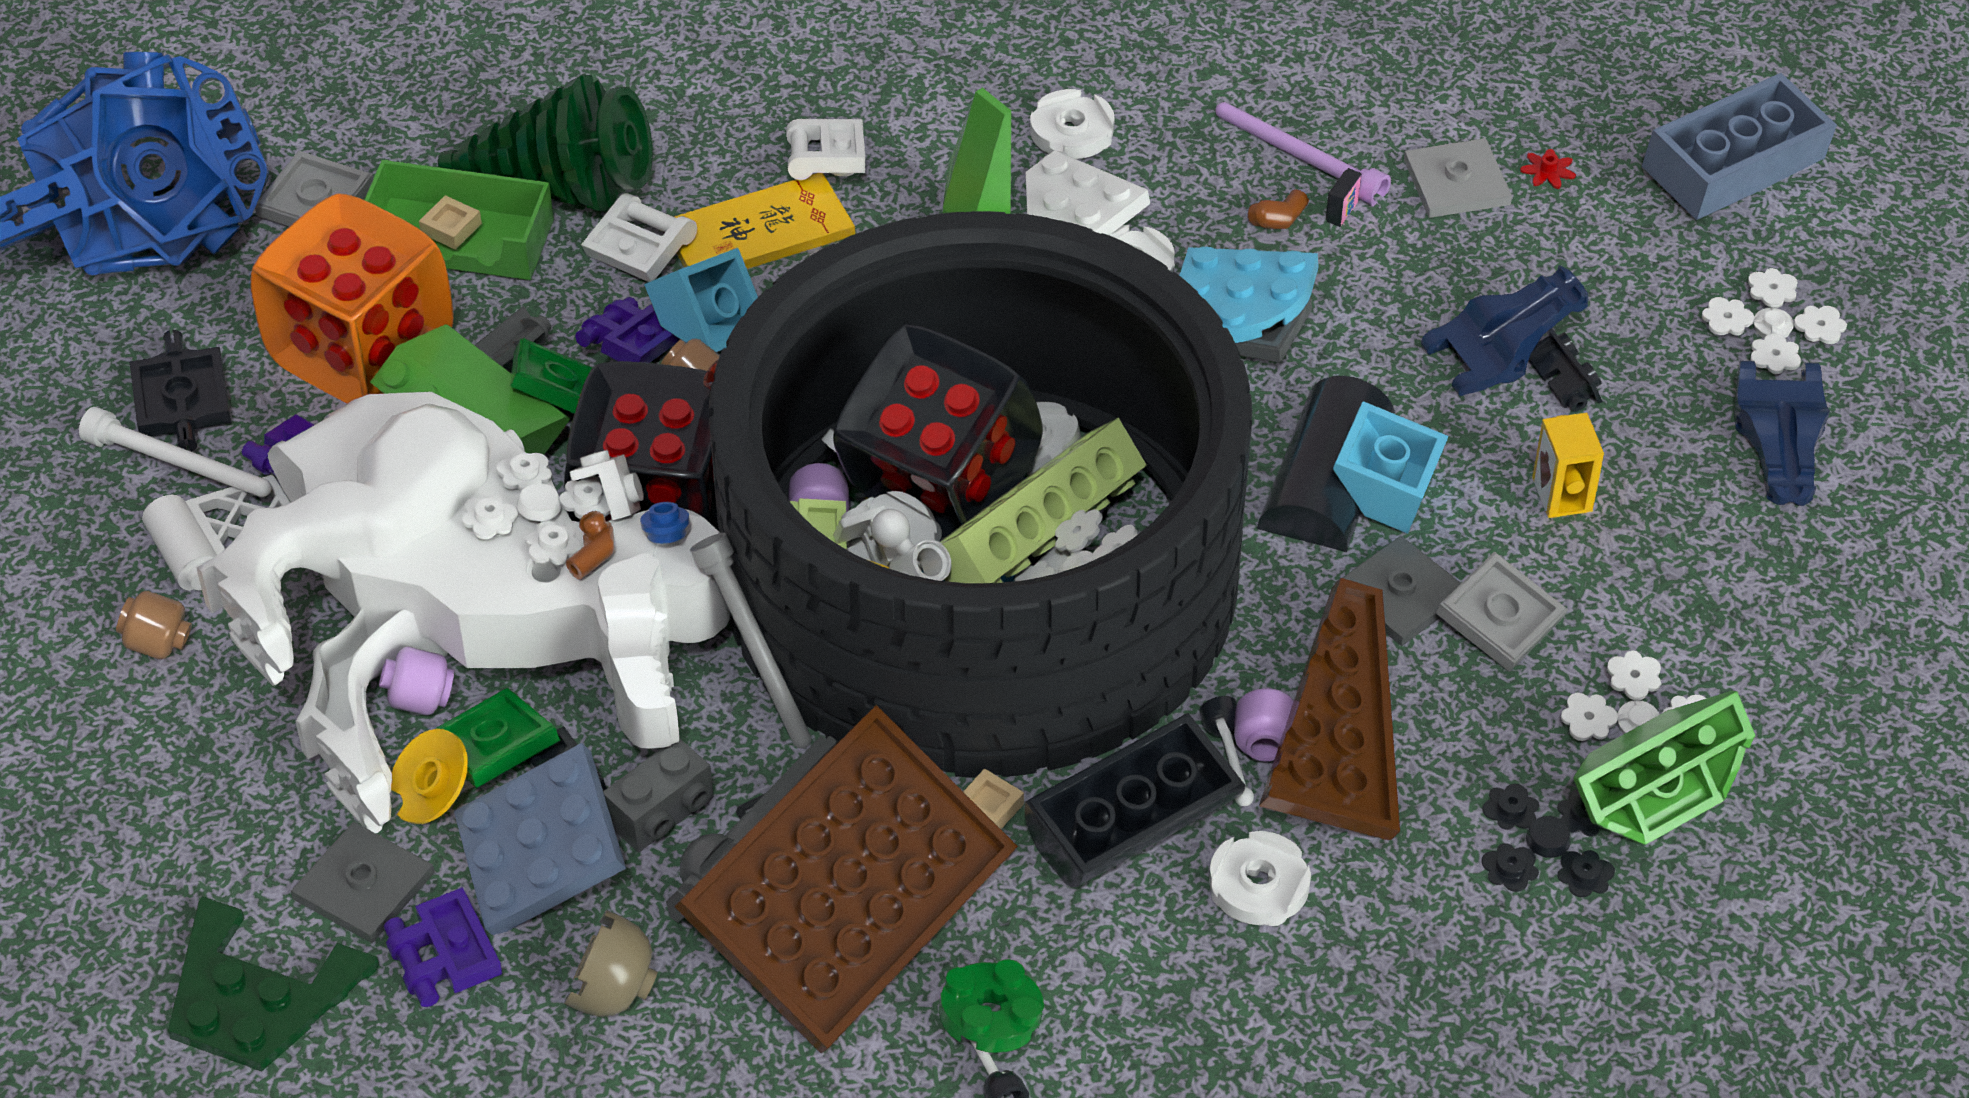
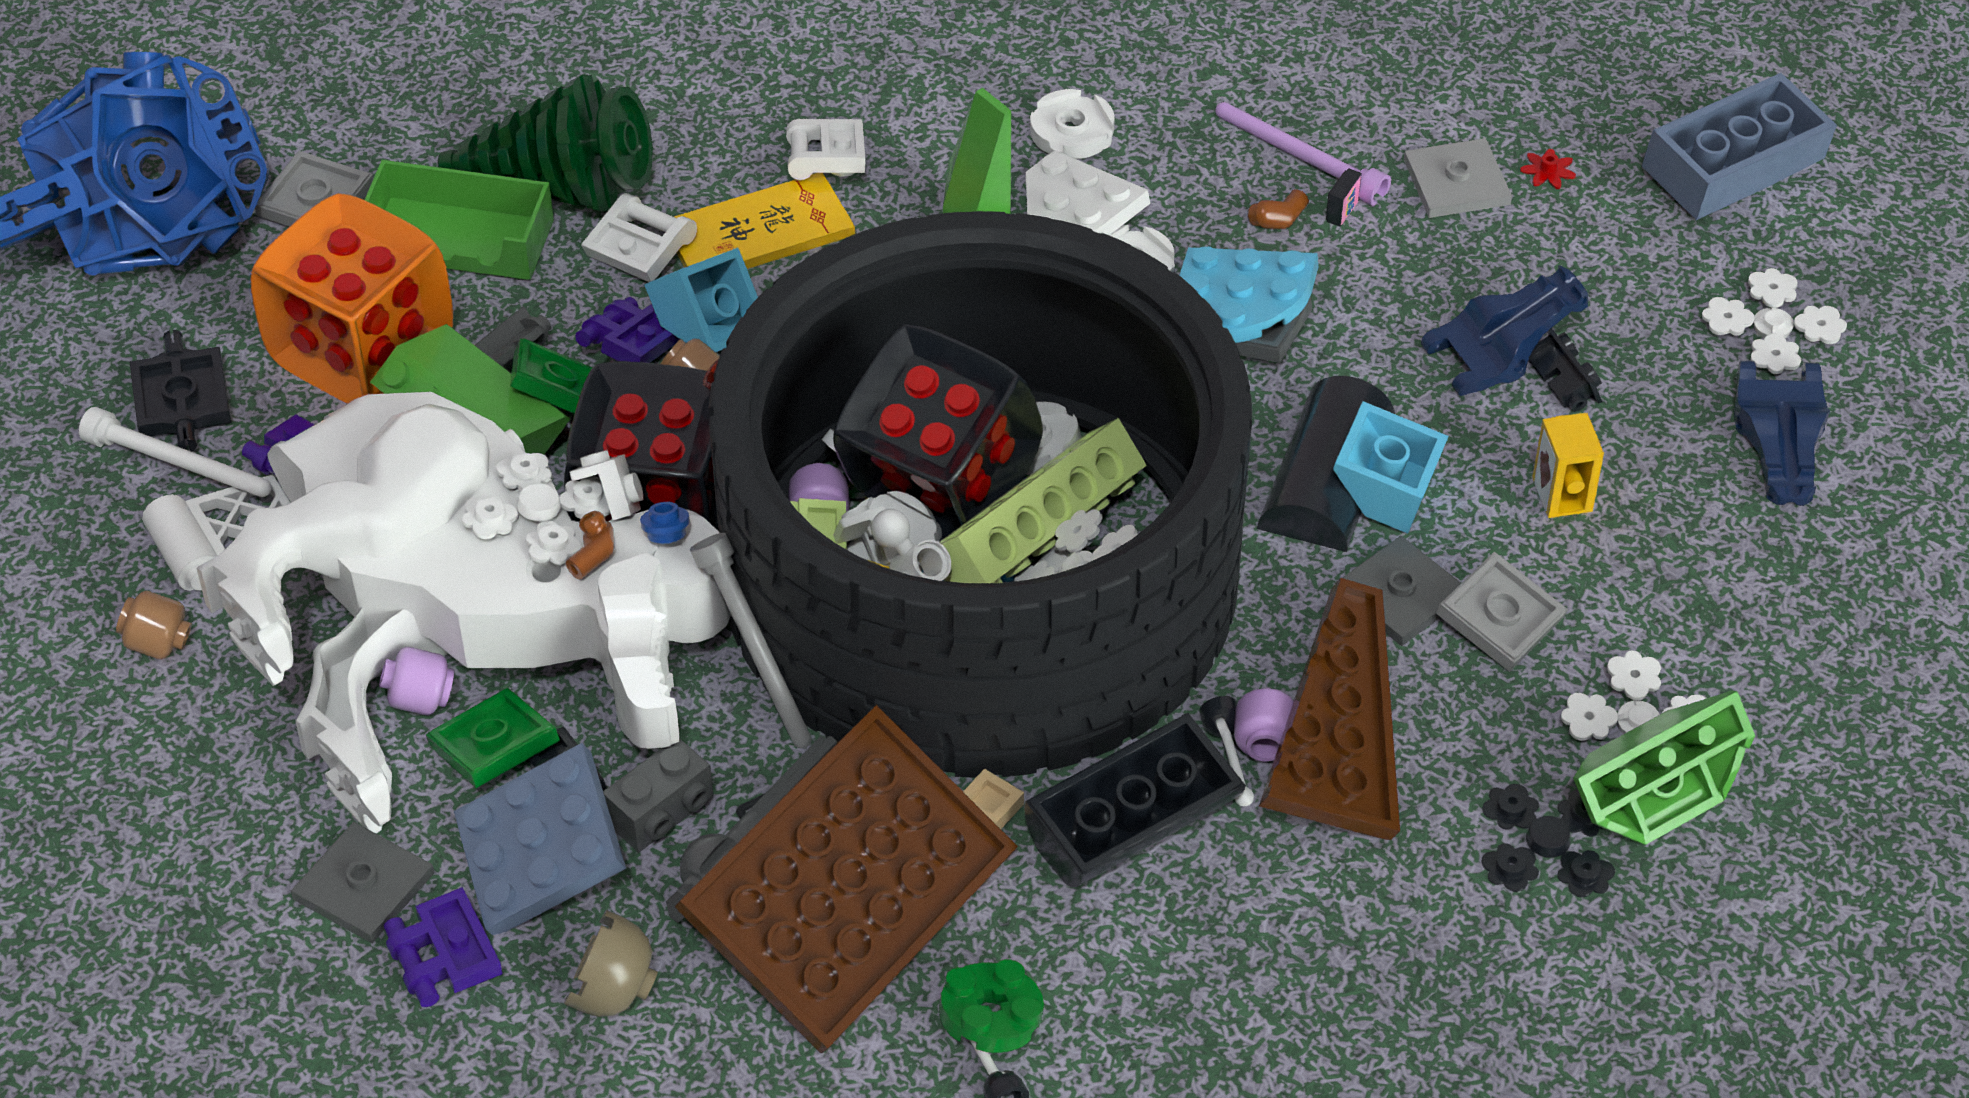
dark green wing [168,896,380,1072] -> none
yellow dish [391,729,468,824] -> none
tan plate [419,195,482,250] -> none
white plate [1209,831,1311,926] -> none

